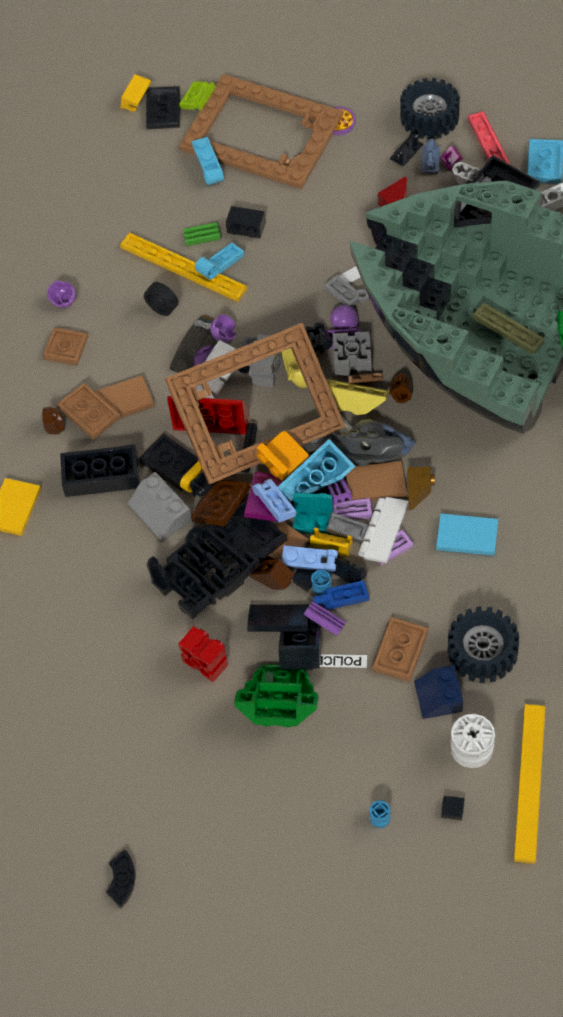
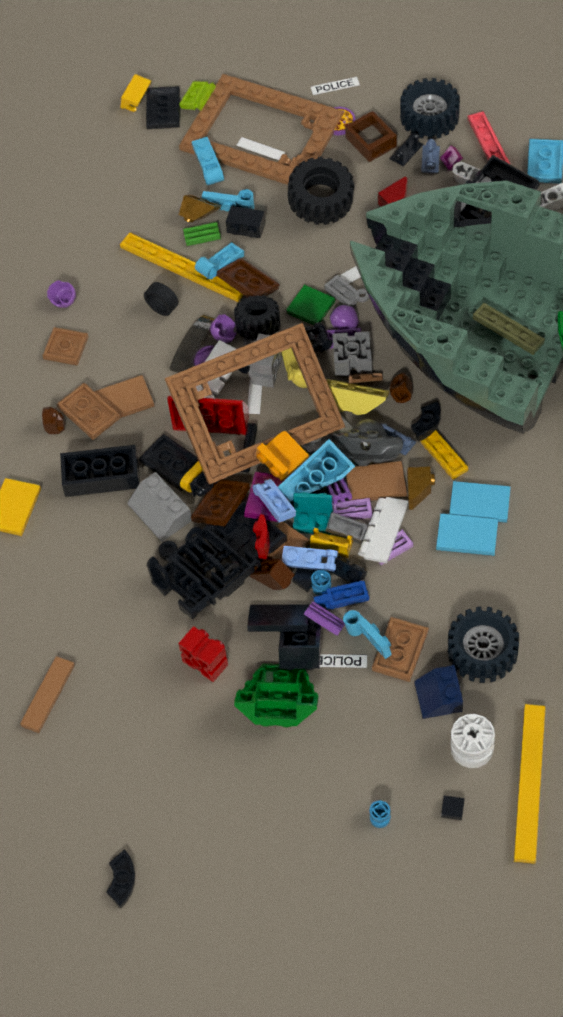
none -> medium nougat tile [20,656,75,733]
none -> black tile [159,541,178,560]
none -> pearl gold slope [178,195,221,223]
none -> medium azure plate [202,189,255,211]
none -> reddish brown tile [216,258,280,298]
none -> black tyre [234,295,281,341]
none -> white sticker [236,137,285,160]
none -> white sticker [248,377,262,414]
none -> red slope [253,514,270,559]
none -> green tile [286,285,335,325]
none -> black tyre [287,157,355,225]
none -> white sticker [311,77,360,95]
none -> medium azure plate [343,610,392,659]
none -> reddish brown window [345,111,397,162]
none -> black tile [411,401,441,442]
none -> yellow tile [420,430,469,480]
none -> medium azure tile [449,481,511,523]

